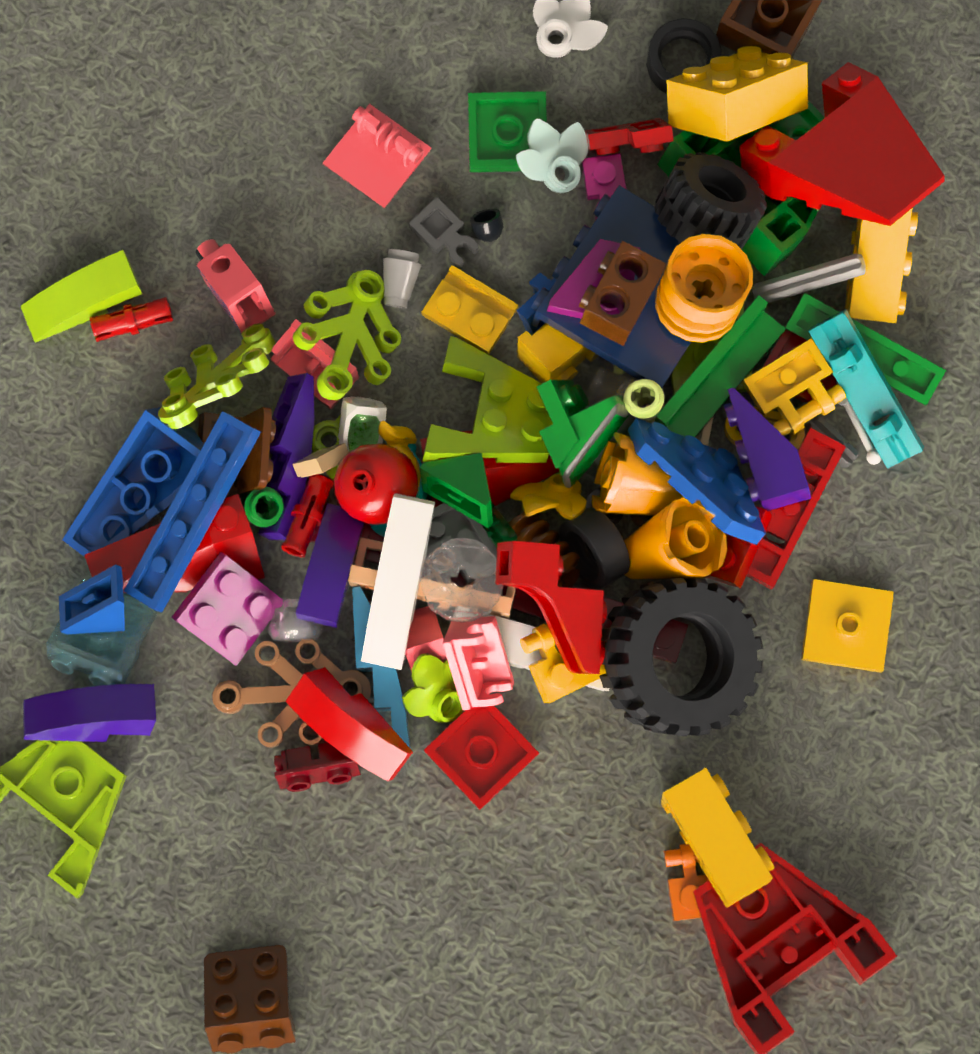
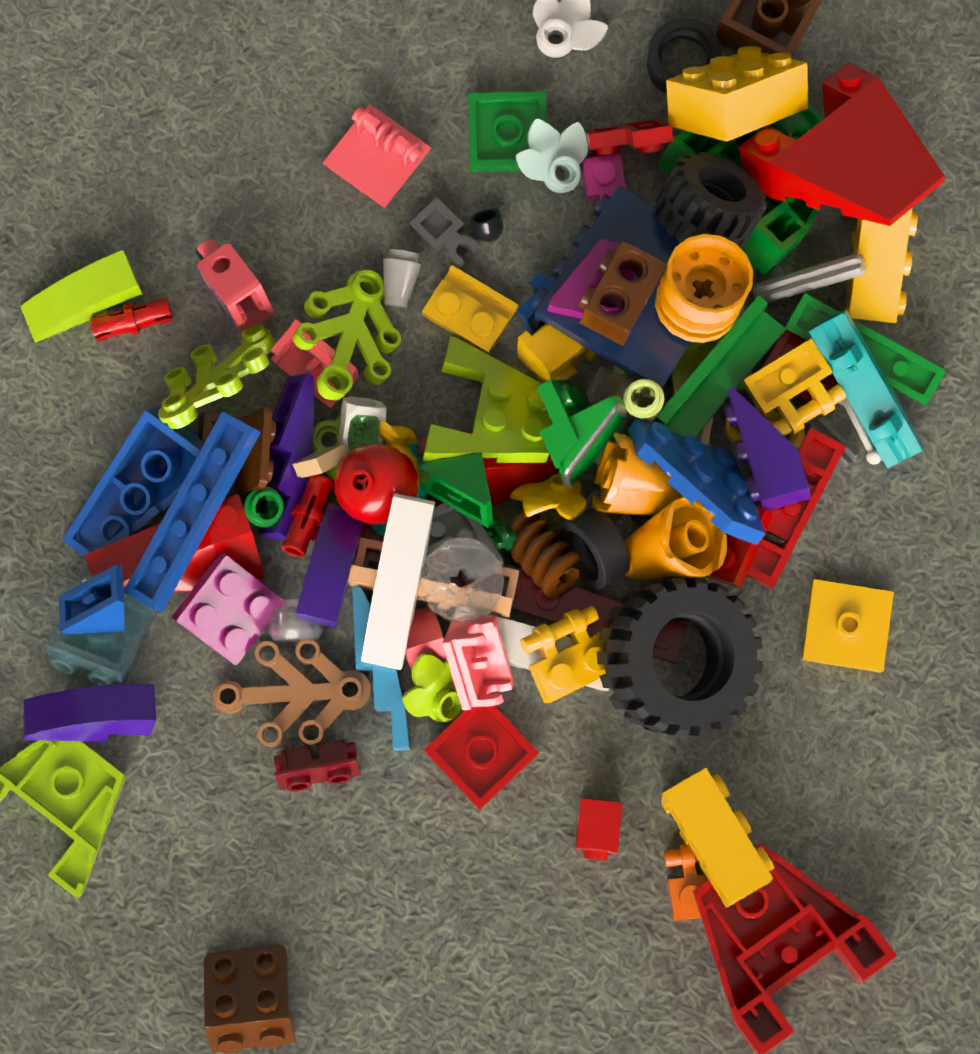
slope [285,667,413,781] -> none
red arch [495,541,607,674] -> none
none -> red brick [575,798,623,861]

